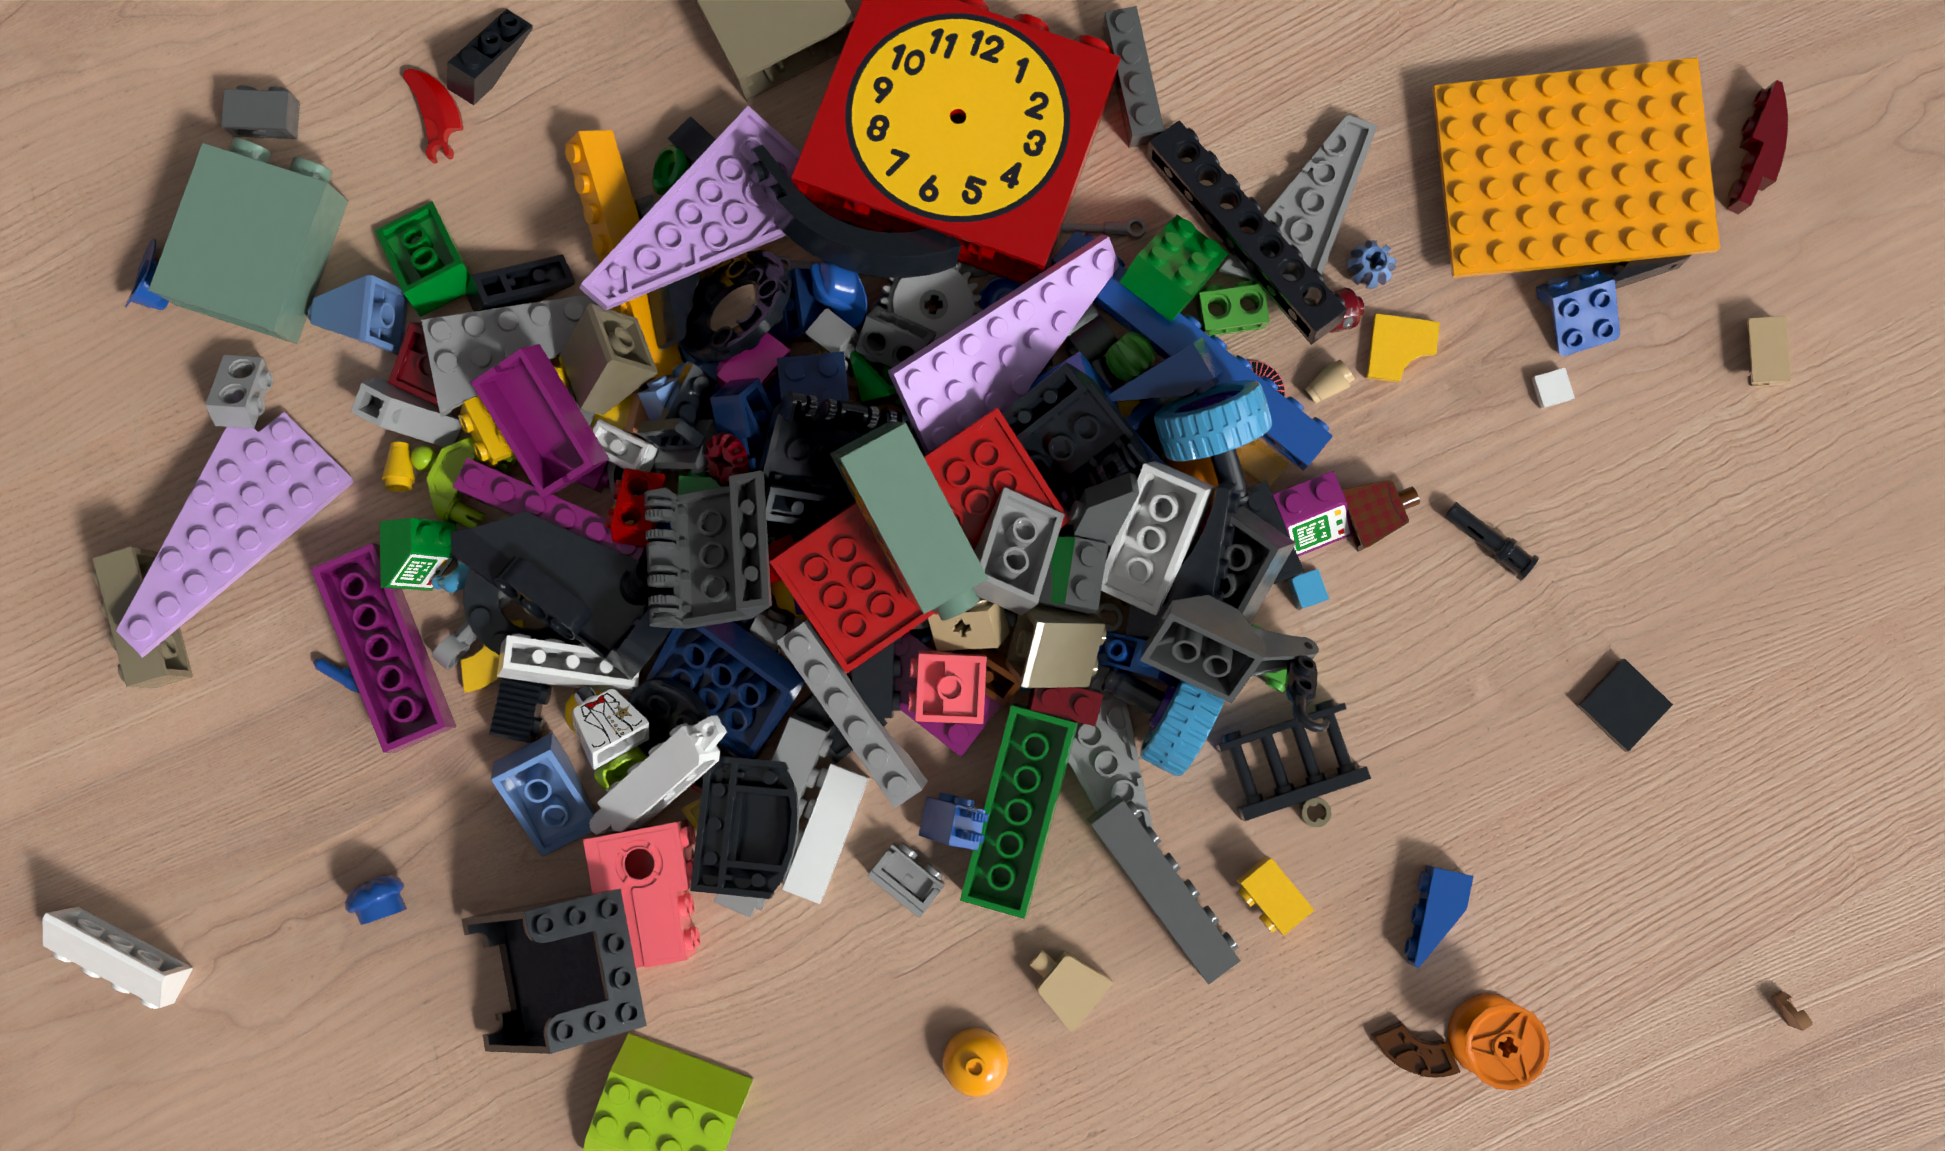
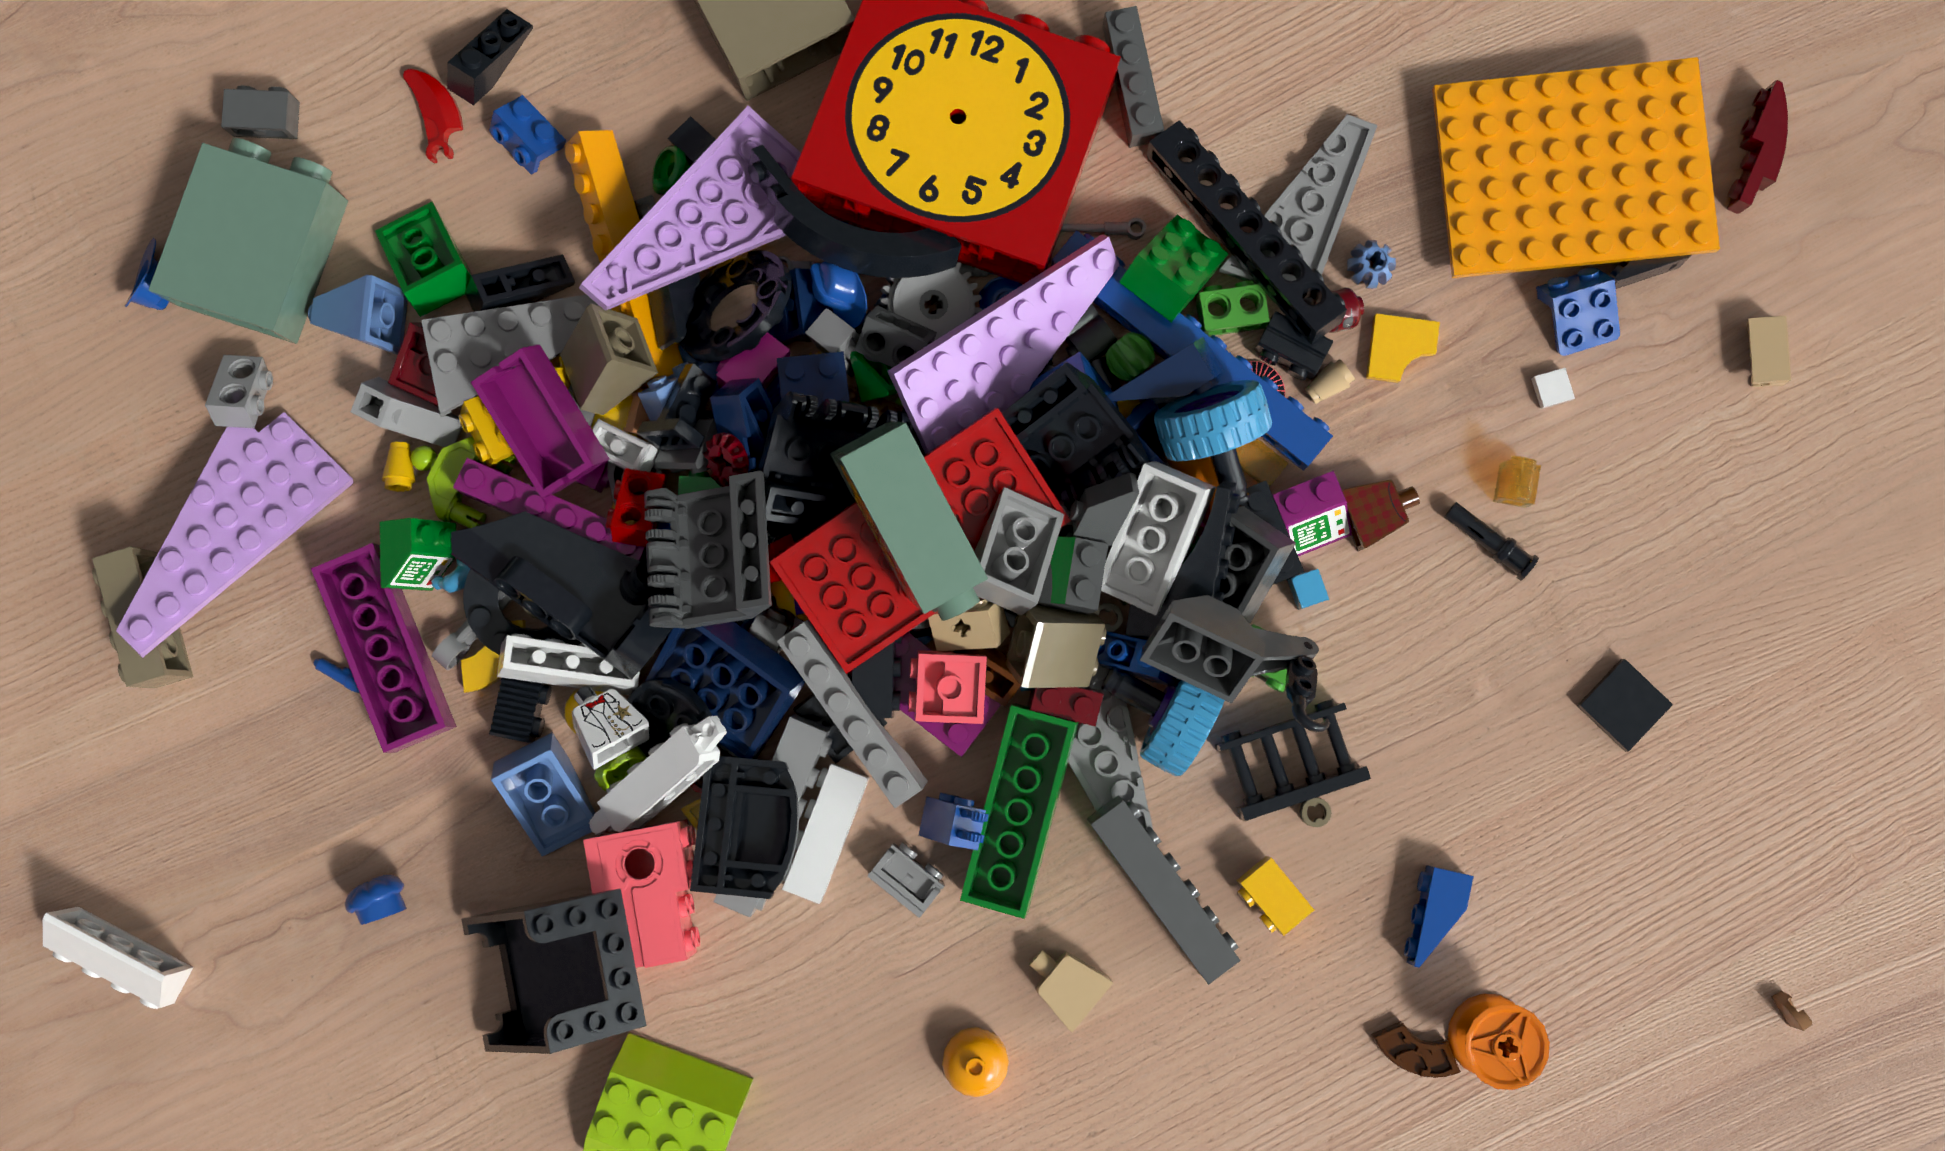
none -> blue bracket [489,95,566,175]
none -> black brick [1254,311,1333,381]
none -> clear yellow brick [1493,456,1541,508]

